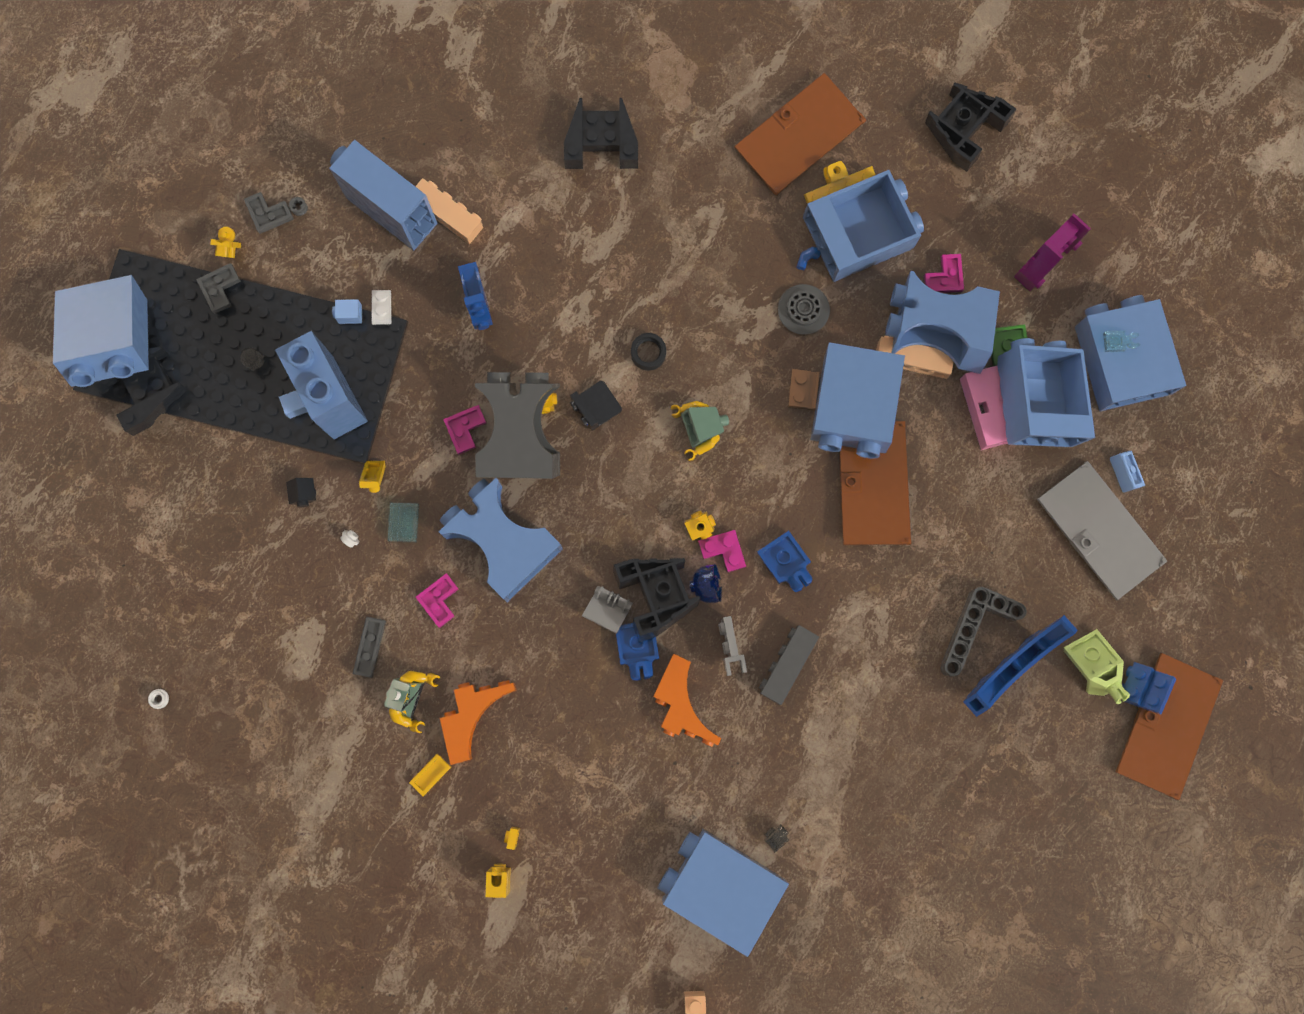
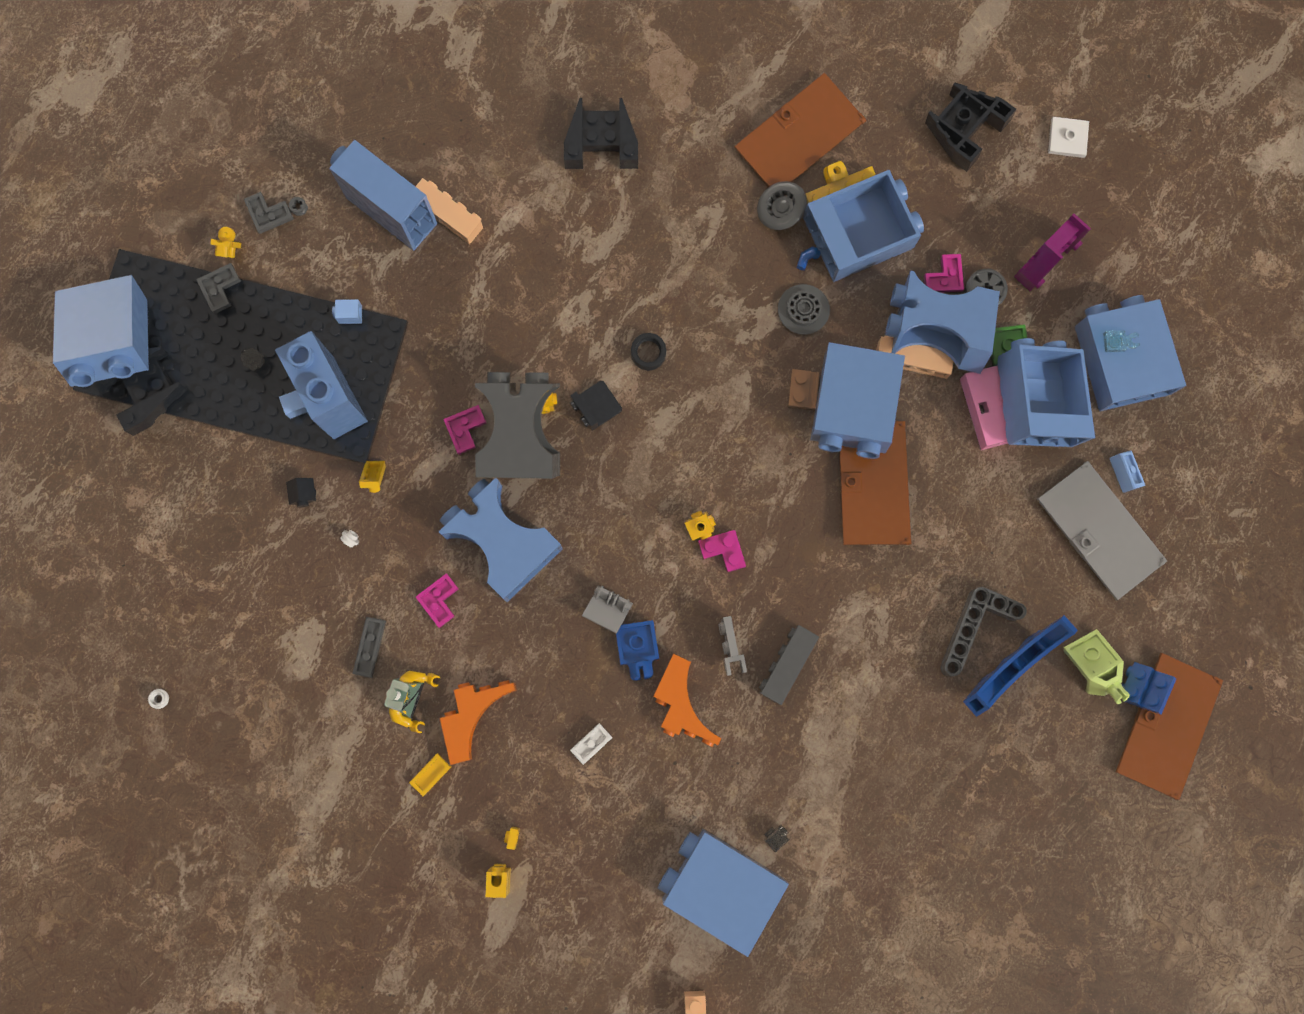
white plate [372,290,391,325] -> none
clear light blue plate [388,502,419,543] -> none
blue arch [458,262,493,330] -> none
black wedge [613,558,700,642] -> none
sand green torso [670,401,729,461] -> none
clear blue cylinder [690,564,722,603] -> none
blue plate [757,531,813,592] -> none
none -> white plate [570,723,612,765]
none -> dark grey wheel [757,181,807,230]
none -> dark grey wheel [965,268,1008,306]
none -> white plate [1048,117,1089,158]

